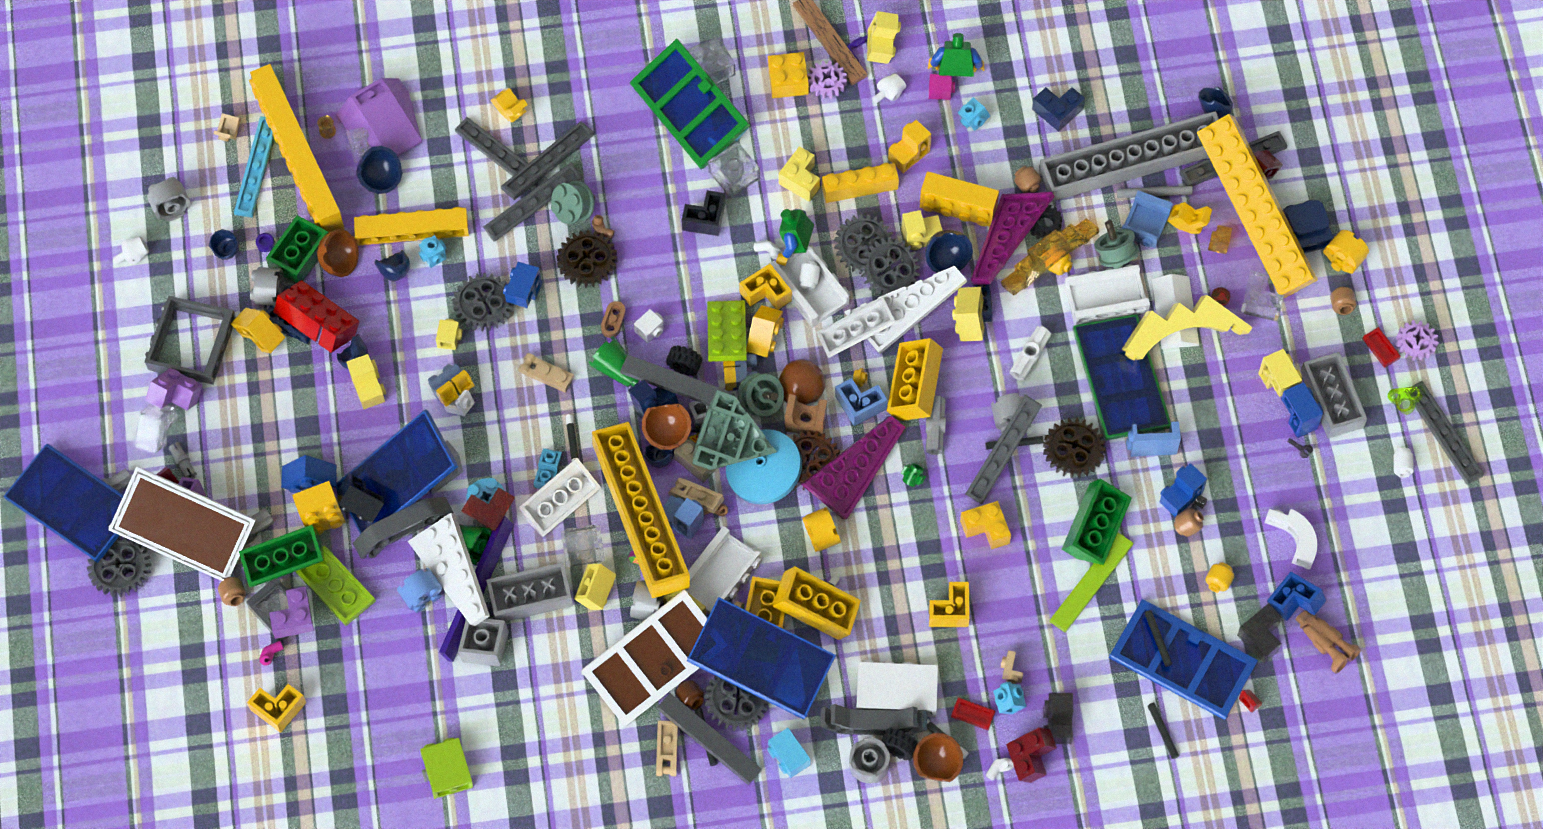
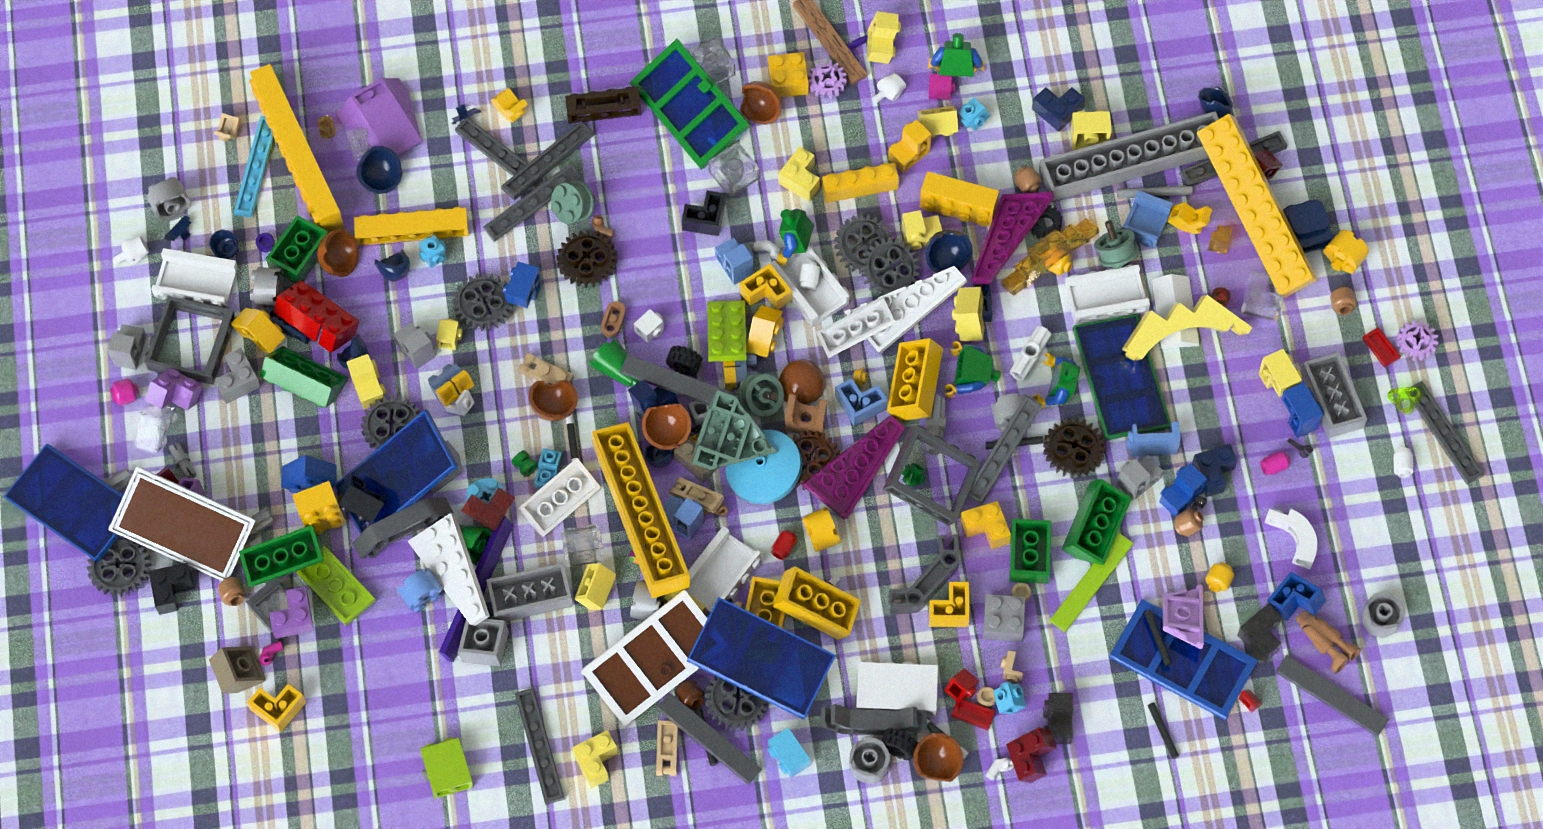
none -> light grey brick [106,324,147,370]
none -> dark pink head [110,378,140,406]
none -> black brick [149,562,195,615]
none -> white panel [152,248,239,308]
none -> dark blue piece [164,215,192,241]
none -> dark tan slope [209,646,266,694]
none -> light grey brick [215,348,261,404]
none -> green slope [259,346,348,408]
none -> dark grey gear [361,395,424,456]
none -> light grey brick [393,322,435,370]
none -> dark blue piece [451,104,481,125]
none -> green wheel [511,450,538,477]
none -> dark grey tile [515,688,565,805]
none -> dark orange cylinder [529,380,578,422]
none -> dark brown brick [565,87,641,124]
none -> light yellow brick [572,730,618,789]
none -> medium blue brick [715,238,754,285]
none -> dark orange cylinder [740,81,782,125]
none -> red brick [771,530,797,560]
none -> dark grey window [883,425,981,526]
none -> dark grey piece [889,534,960,615]
none -> light yellow brick [917,106,959,138]
none -> red brick [944,668,979,703]
none -> green torso [945,341,1001,398]
none -> tan tile [977,687,996,708]
none -> light grey brick [983,594,1025,642]
none -> green brick [1009,519,1051,584]
none -> tan tile [1011,583,1031,602]
none -> torso [1033,353,1081,409]
none -> light yellow brick [1070,110,1112,150]
none -> light grey brick [1117,455,1163,501]
none -> lavender wing [1163,585,1204,649]
none -> dark blue brick [1192,444,1237,497]
none -> dark pink brick [1260,451,1290,475]
none -> dark grey tile [1276,655,1389,737]
none -> light grey brick [1361,592,1405,637]

